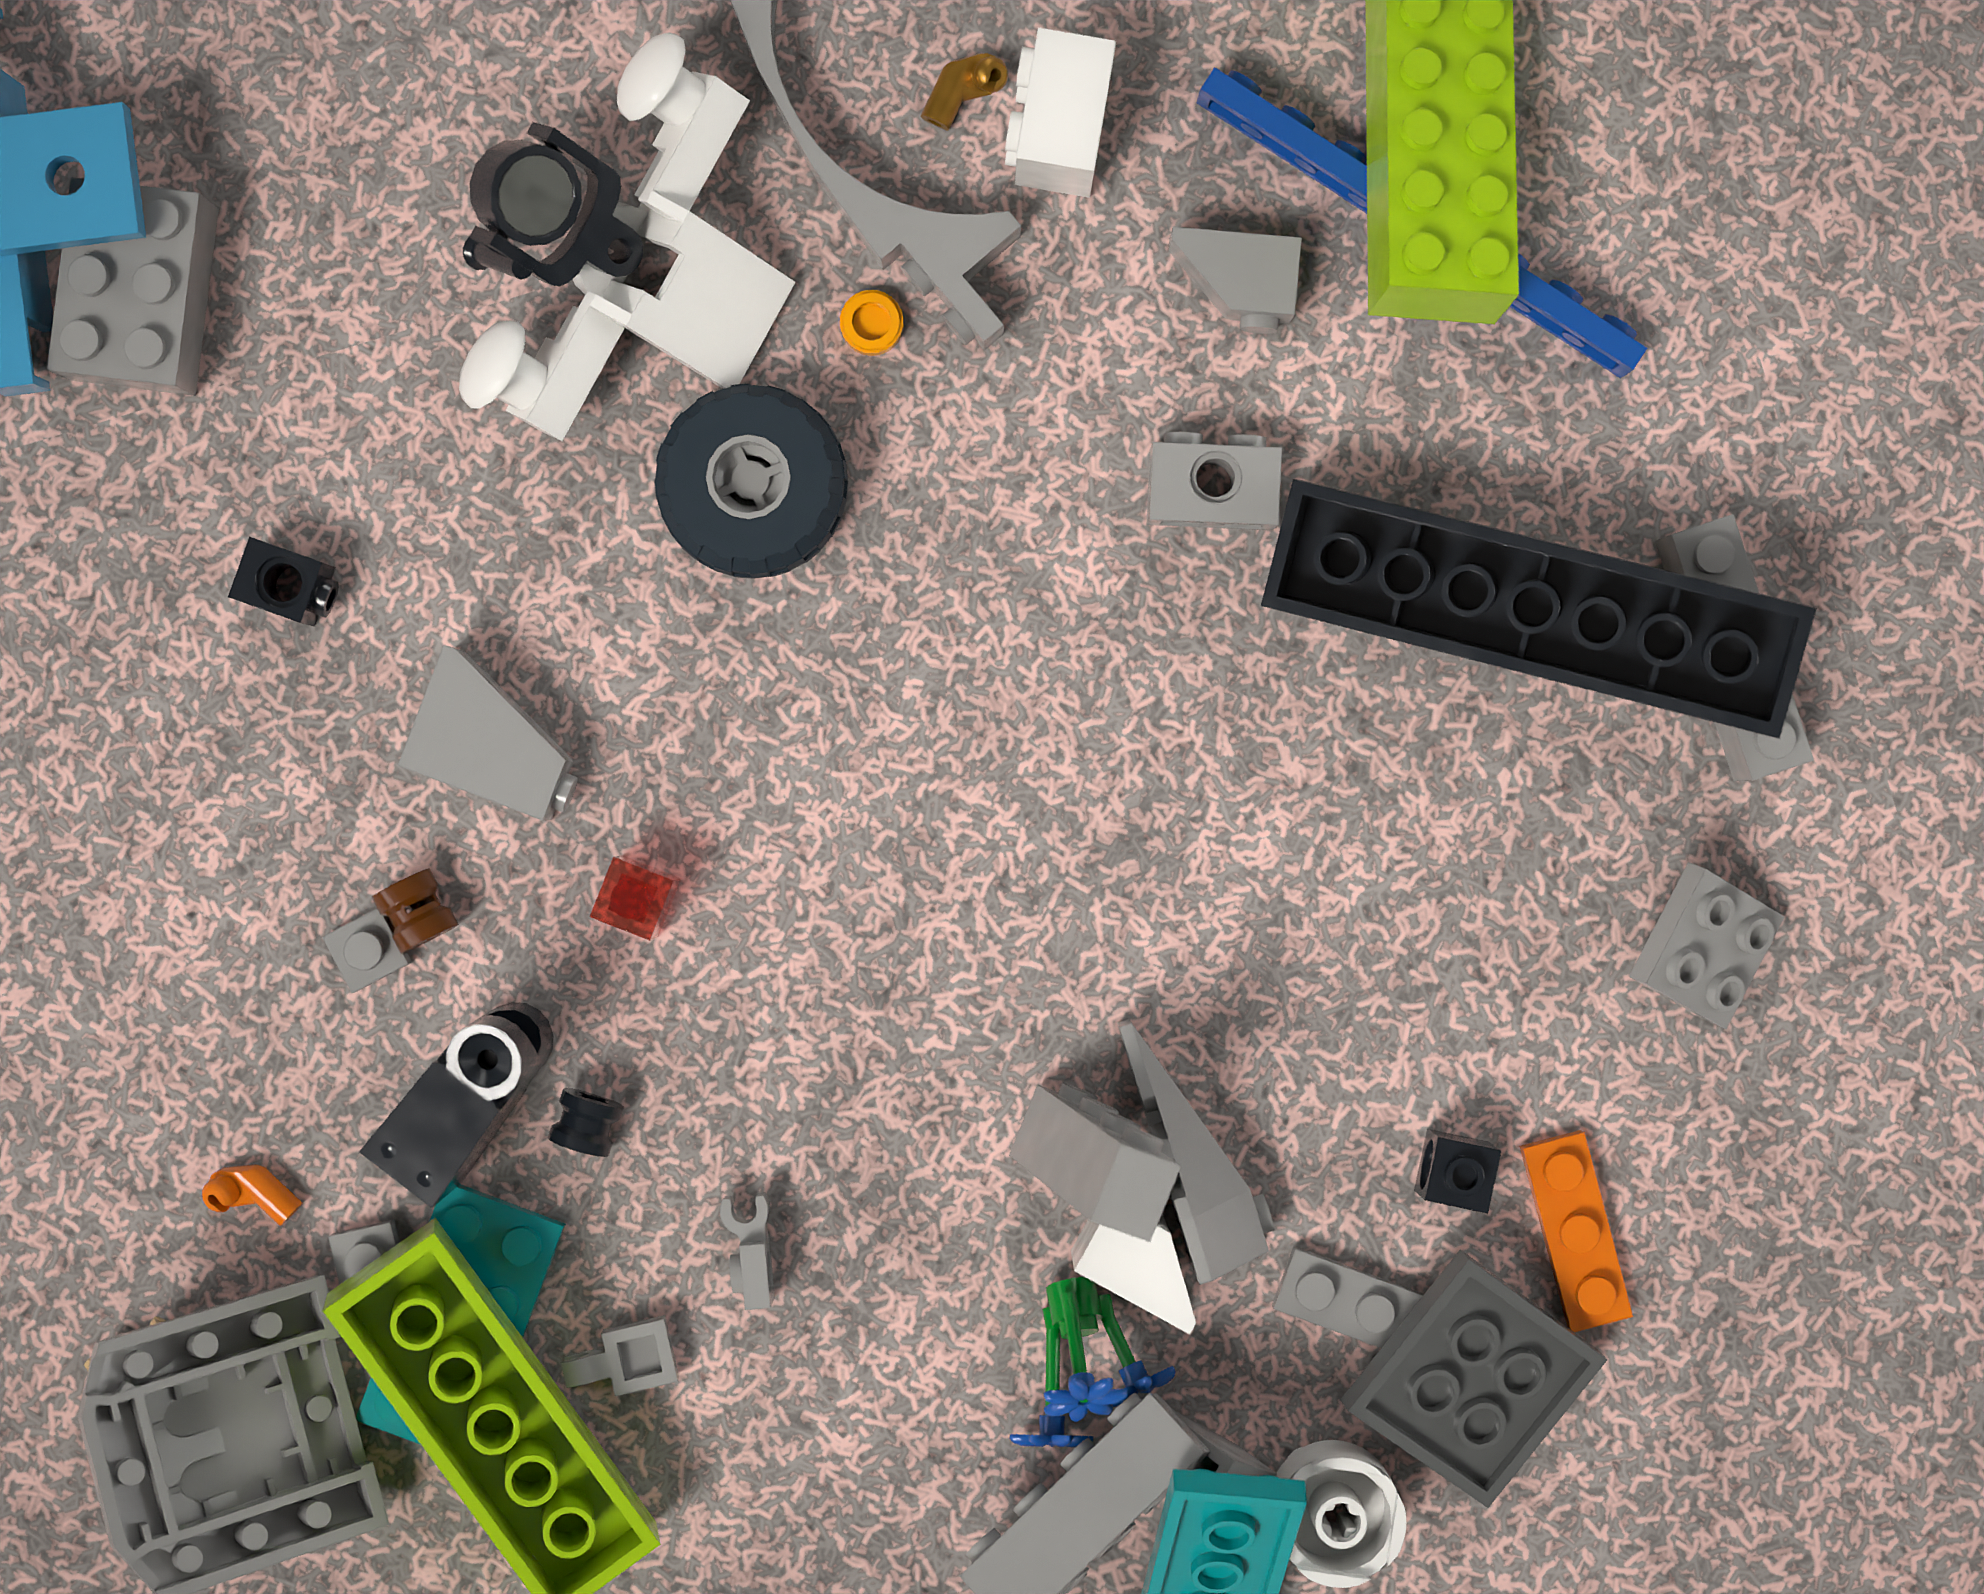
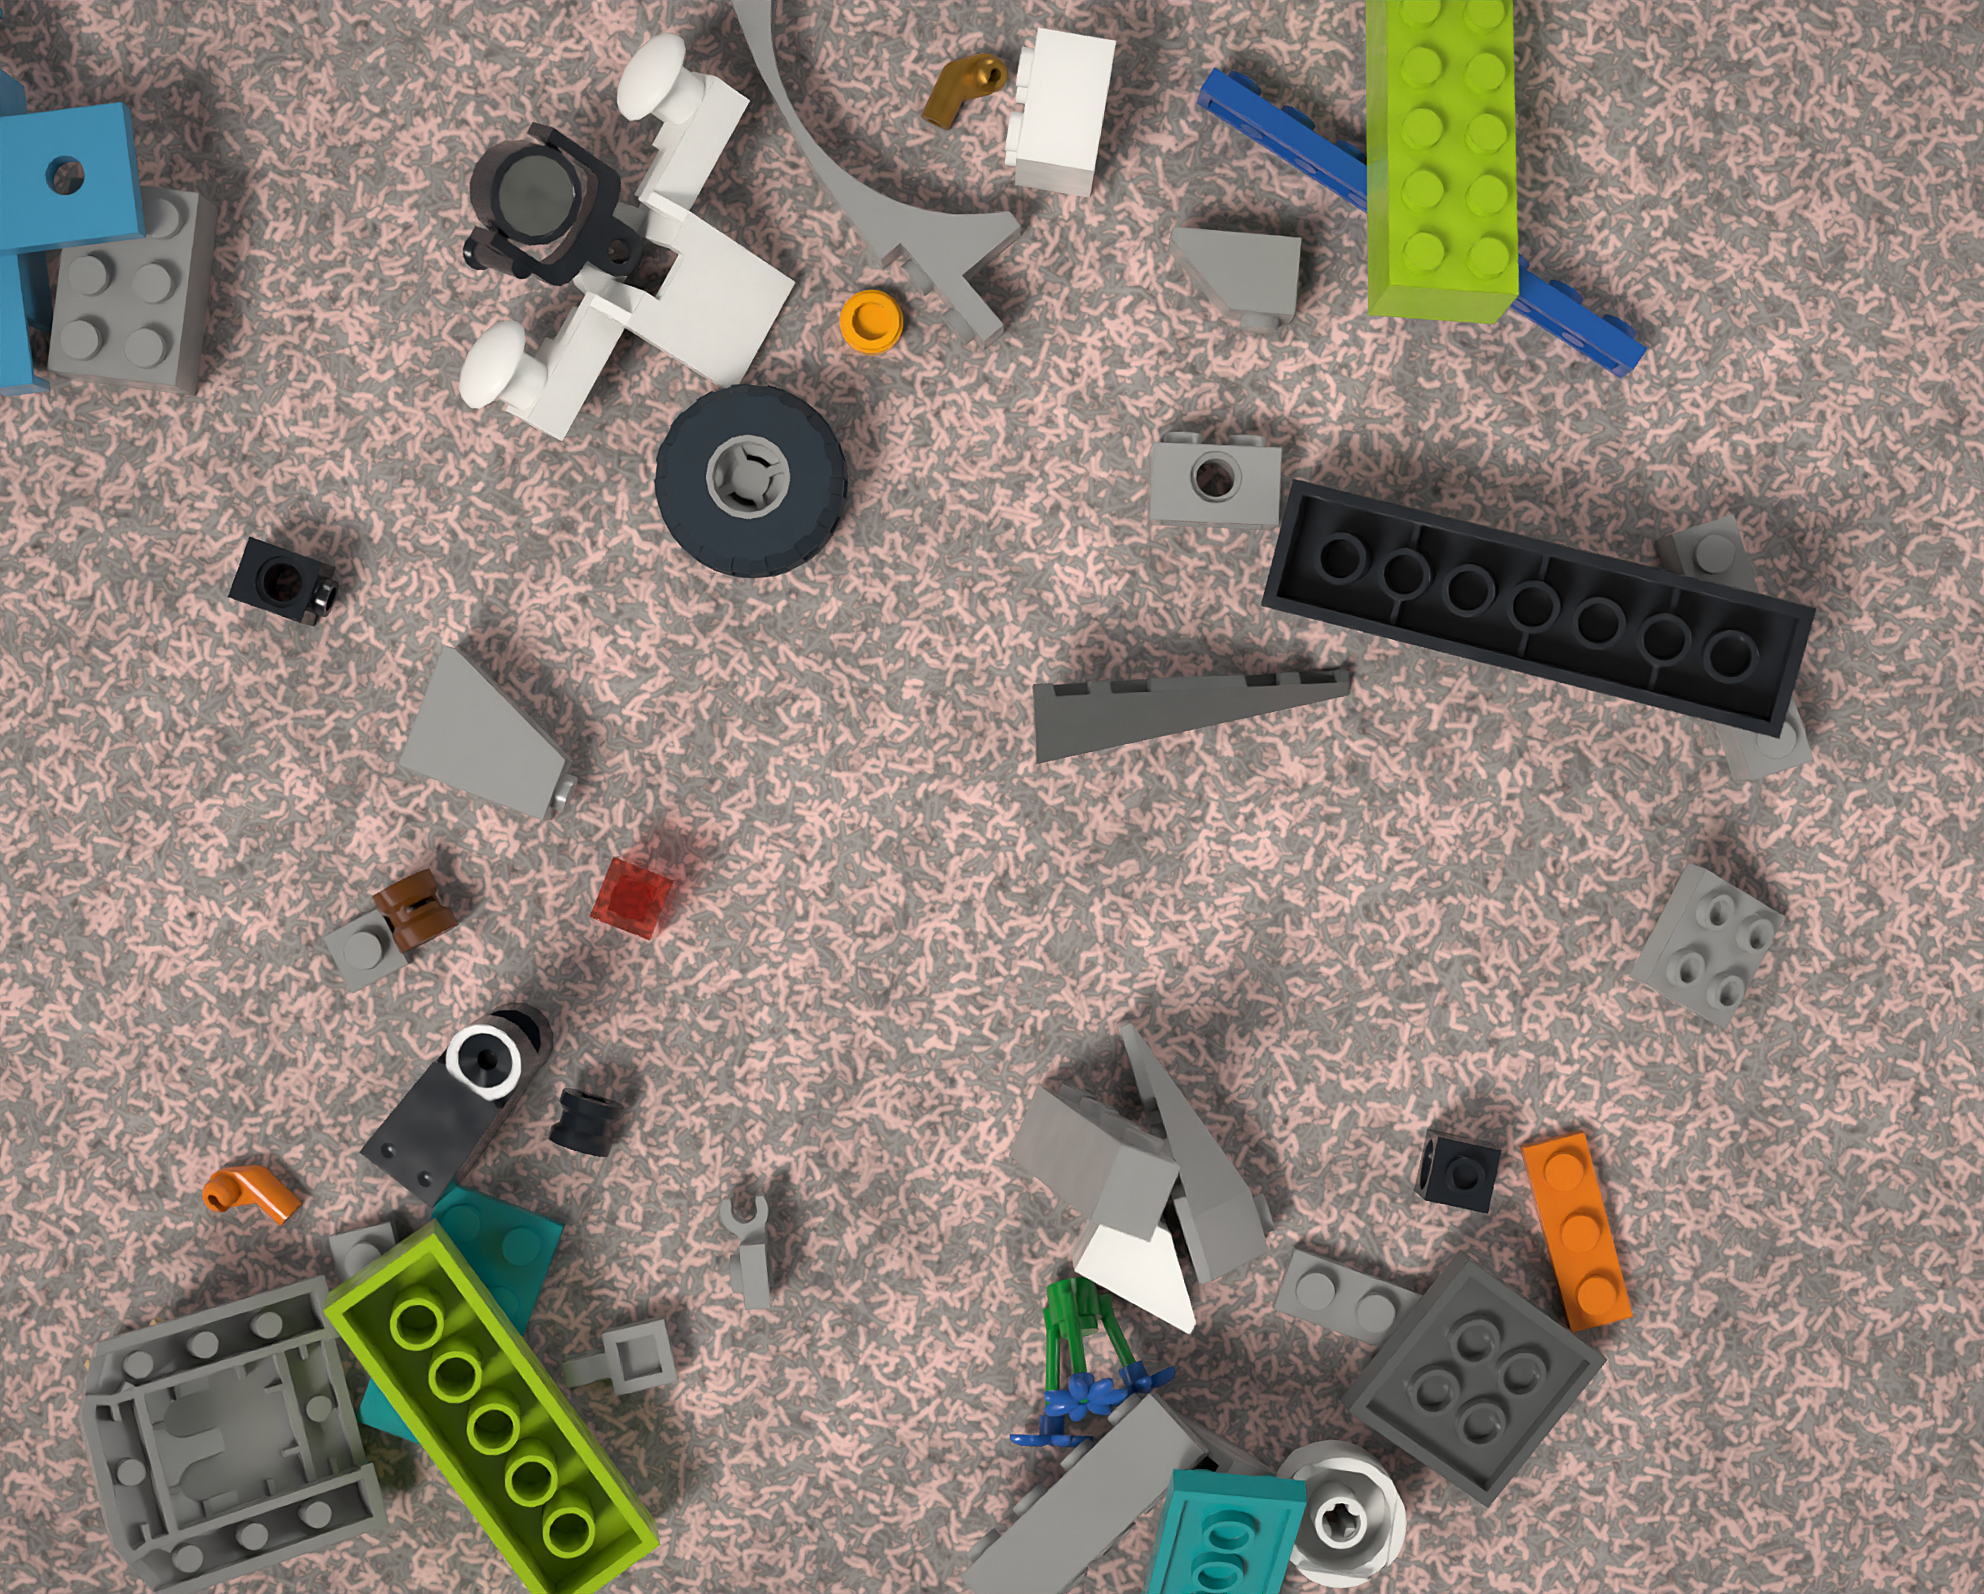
none -> dark grey wedge [1032,669,1350,764]

